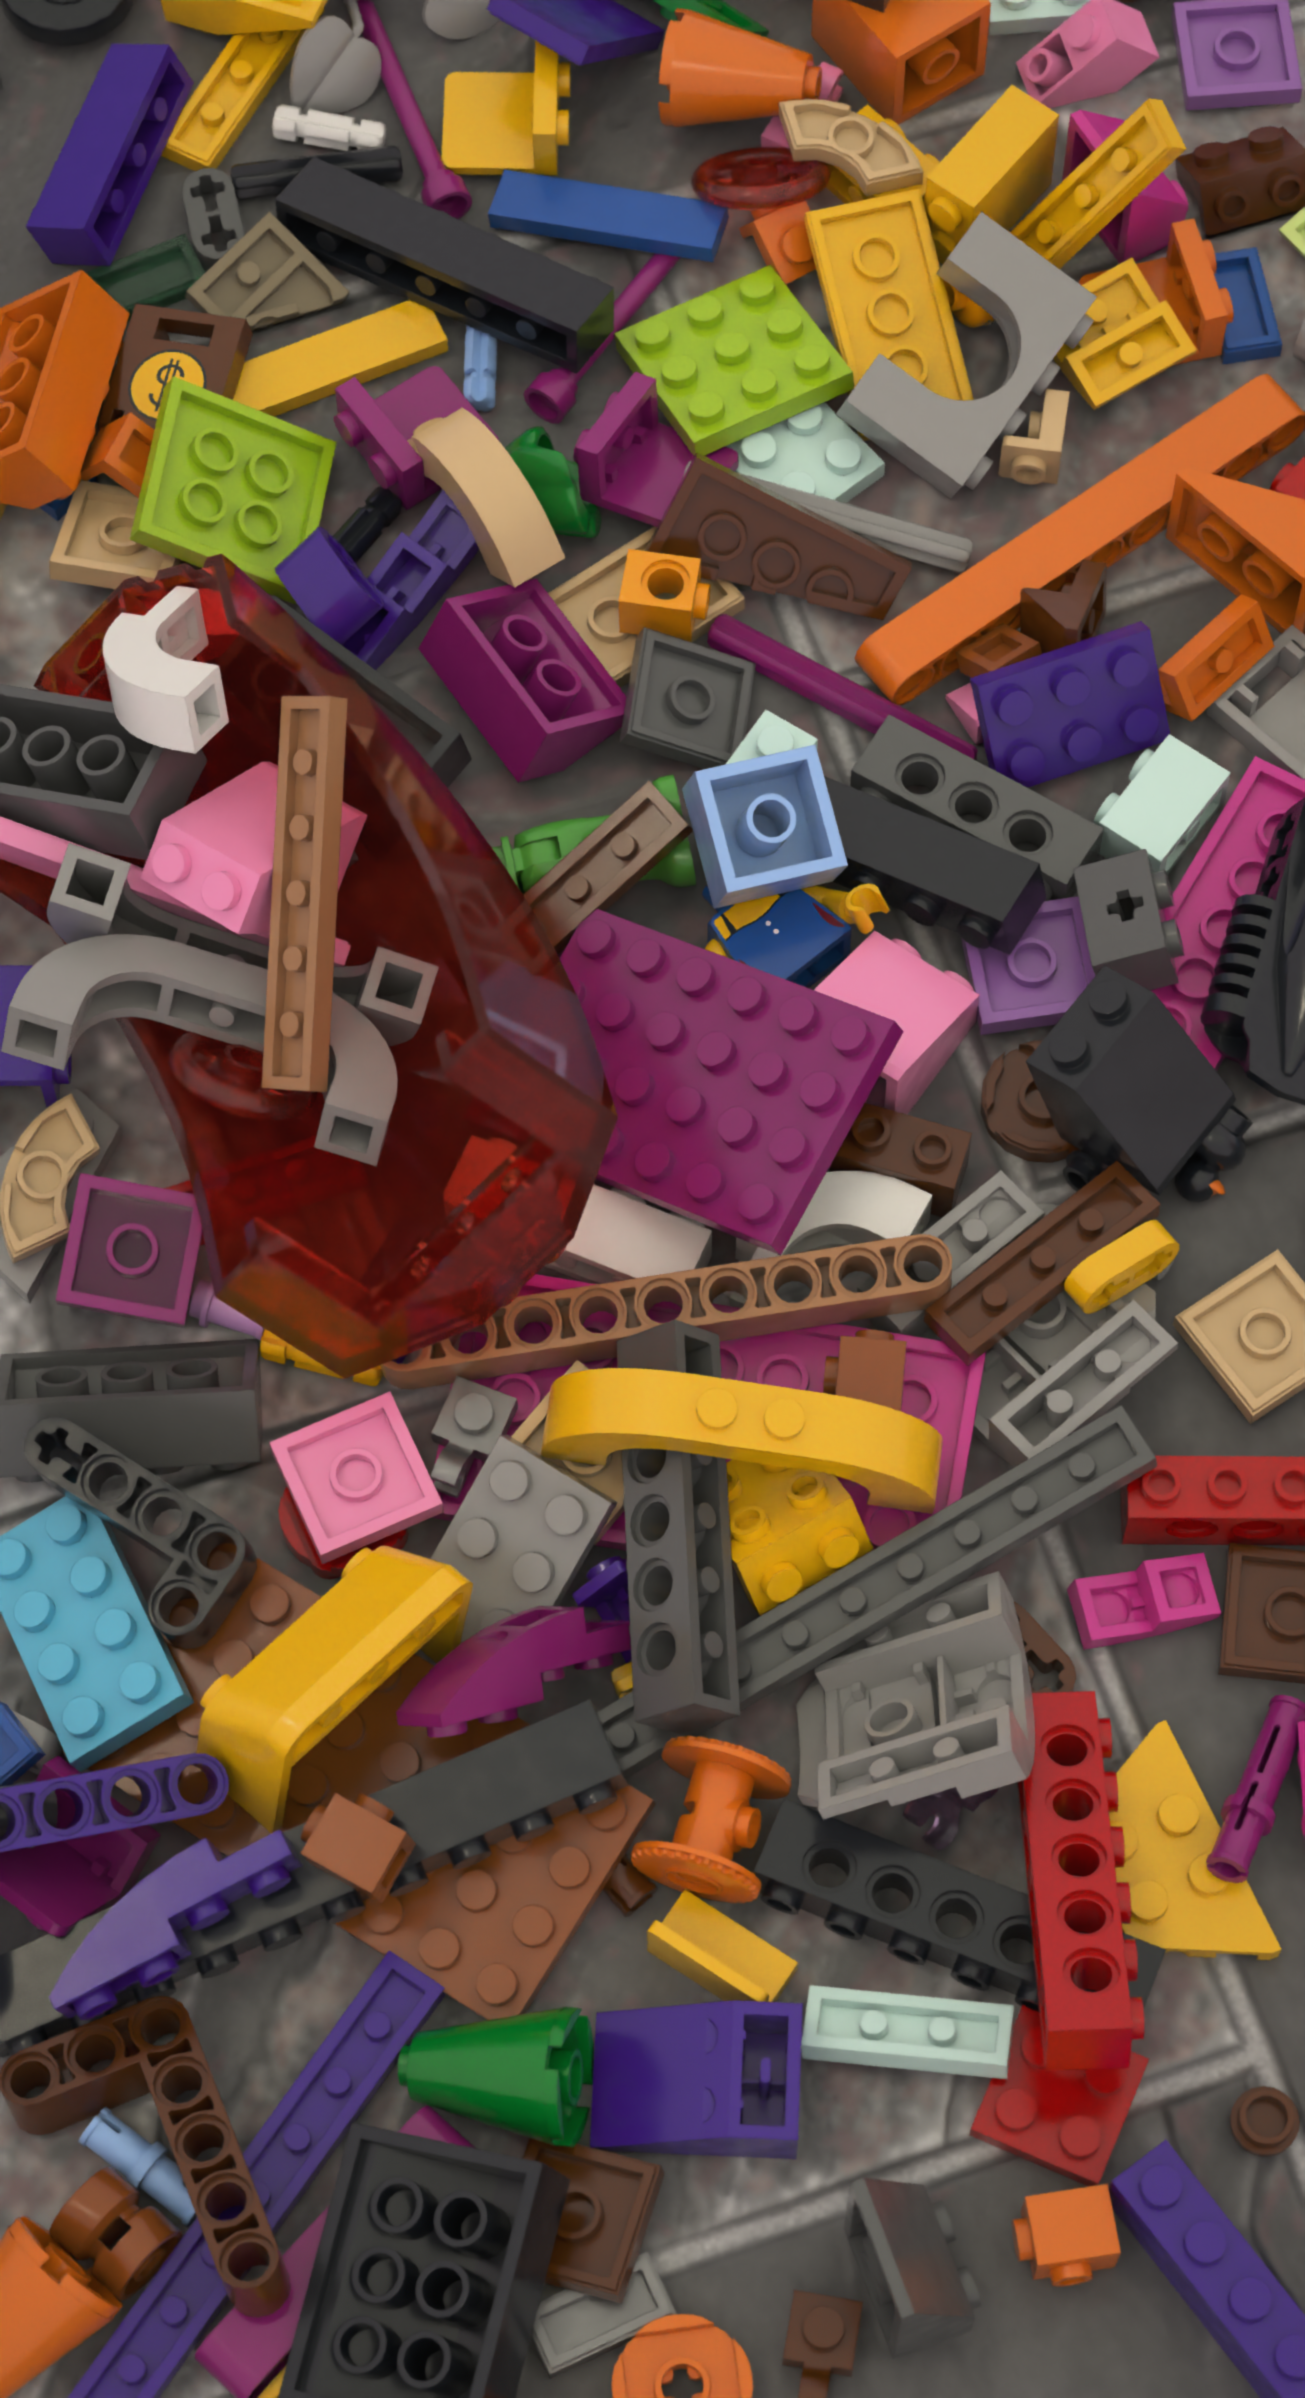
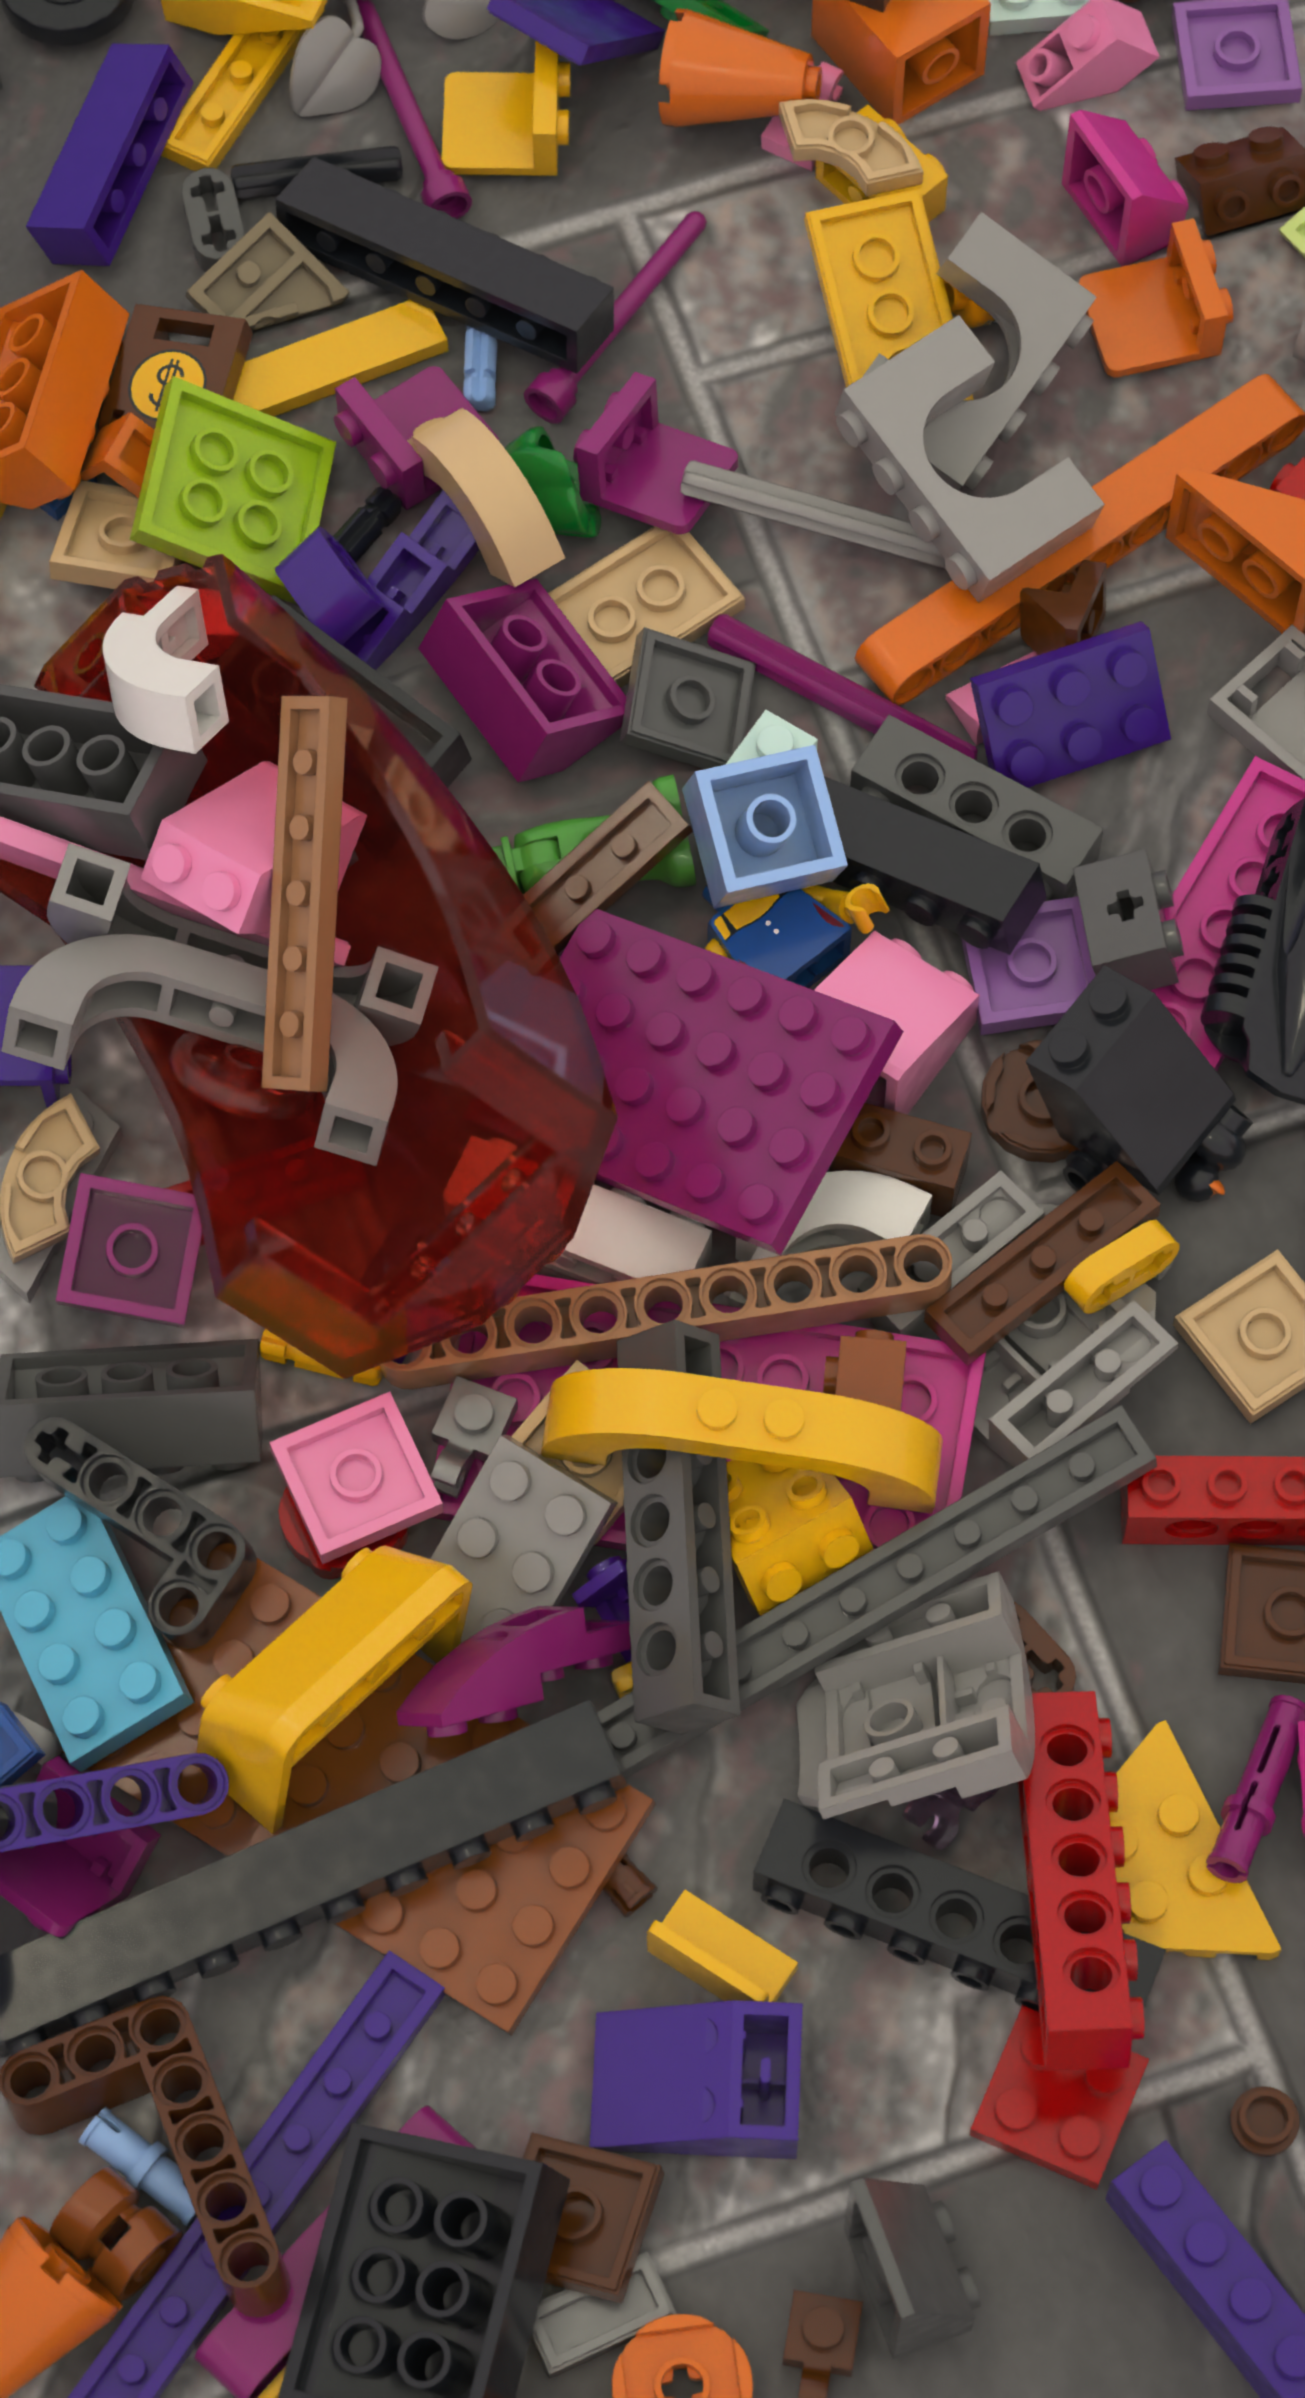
dark purple slope [49,1829,303,2020] -> none
clear green tile [86,234,205,322] -> none
lavender pin [189,1277,275,1340] -> none
white axle [272,104,386,151] -> none
dark orange brick [300,1793,416,1904] -> none
green cone [398,2007,594,2147] -> none
blue tile [488,169,729,262] -> none
lime plate [614,265,854,456] -> none
light orange brick [618,549,711,642] -> none
orange hose [631,1736,792,1904] -> none
reddish brown wing [645,452,912,620] -> none
clear red plate [691,146,831,210] -> none
light aqua plate [726,402,885,503] -> none
orange bracket [738,194,816,284] -> none
light aqua plate [801,1985,1014,2079] -> none
yellow brick [924,85,1059,264] -> none
dark orange plate [955,623,1042,678] -> none
tan bracket [998,389,1070,485] -> none
yellow tile [1010,98,1186,269] -> none
orange brick [1011,2184,1121,2287] -> none
yellow slope [1053,257,1197,410] -> none
dark pink slope [1067,1553,1222,1650] -> none
light aqua brick [1094,734,1231,875] -> none
orange panel [1158,594,1274,722] -> none
blue tile [1214,247,1282,365] -> none
none -> light grey arch [834,315,1105,603]

